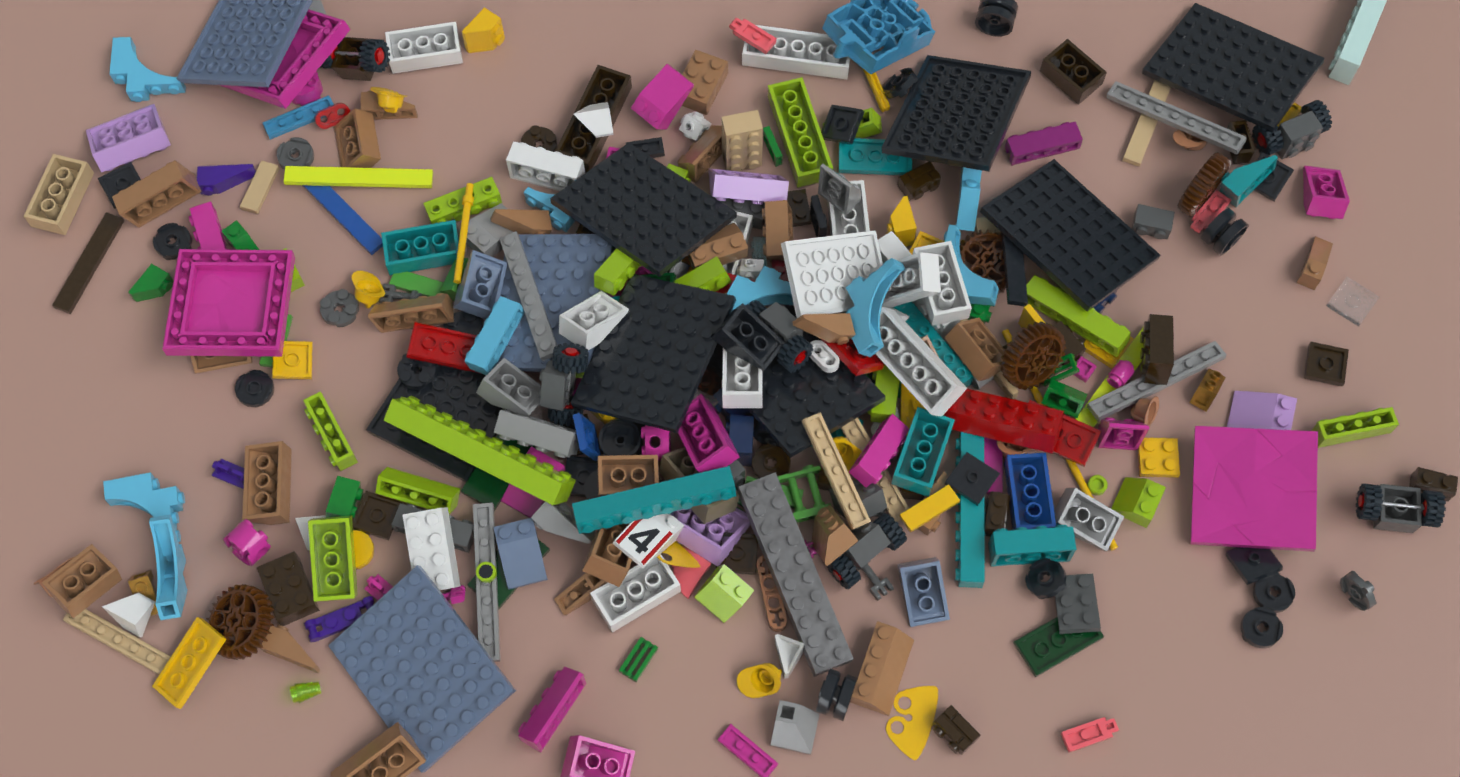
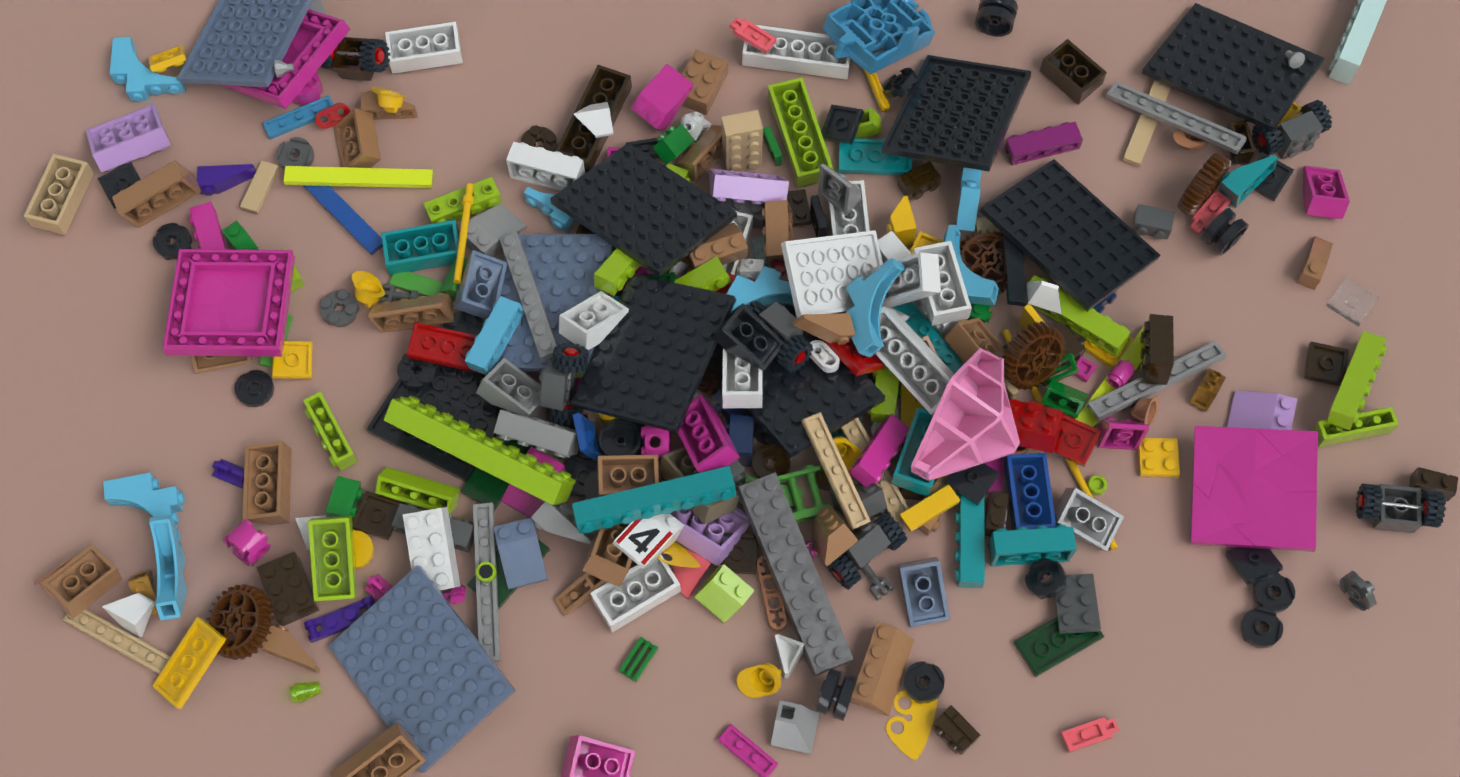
dark brown tile [52,212,124,314] -> none
green slope [128,263,174,302] -> none
yellow slope [462,7,505,53] -> none
medium nougat slope [490,209,552,234] -> none
dark pink slope [518,666,586,753] -> none
lime slope [1111,477,1166,528] -> none
none -> yellow plate [149,45,187,73]
none -> light grey rock [274,60,294,77]
none -> green brick [652,124,695,165]
none -> black plate [903,661,945,704]
none -> bright pink panel [911,348,1020,481]
none -> white slope [1026,281,1061,314]
none -> light grey rock [1285,50,1305,69]
none -> lime brick [1327,331,1388,430]

